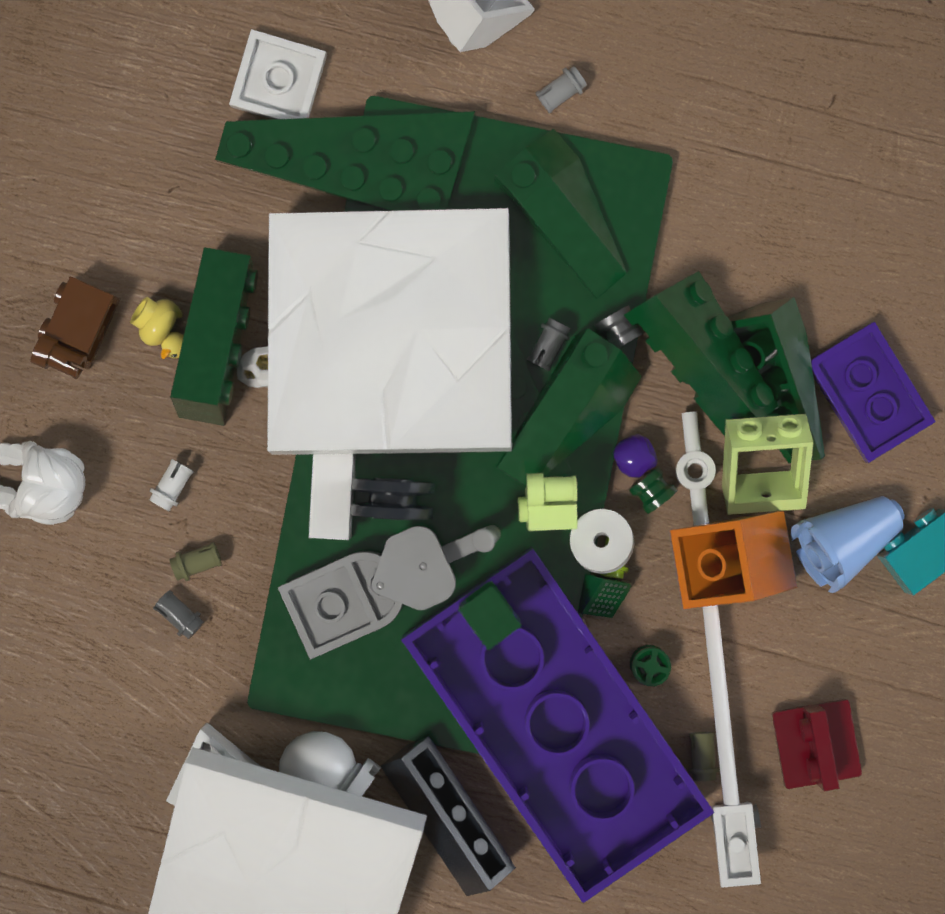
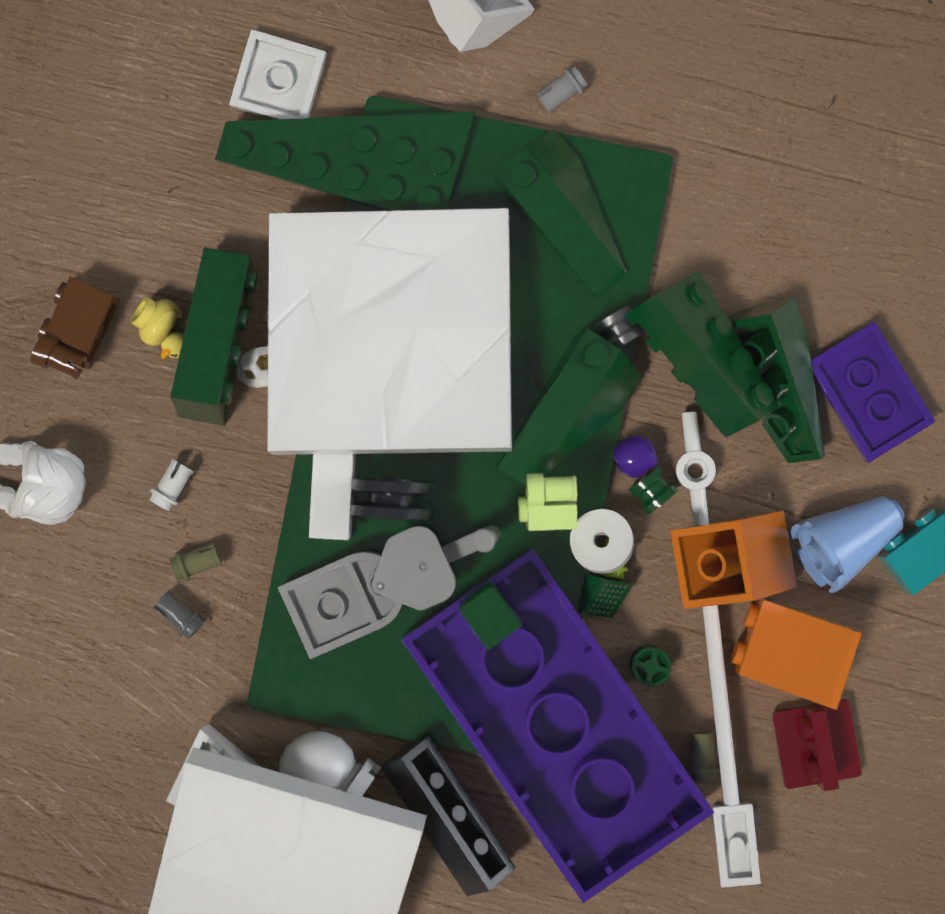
flat silver pin [527,318,570,371] -> none
yellowish green window [722,414,813,515] -> none
none -> orange slope [731,598,862,710]

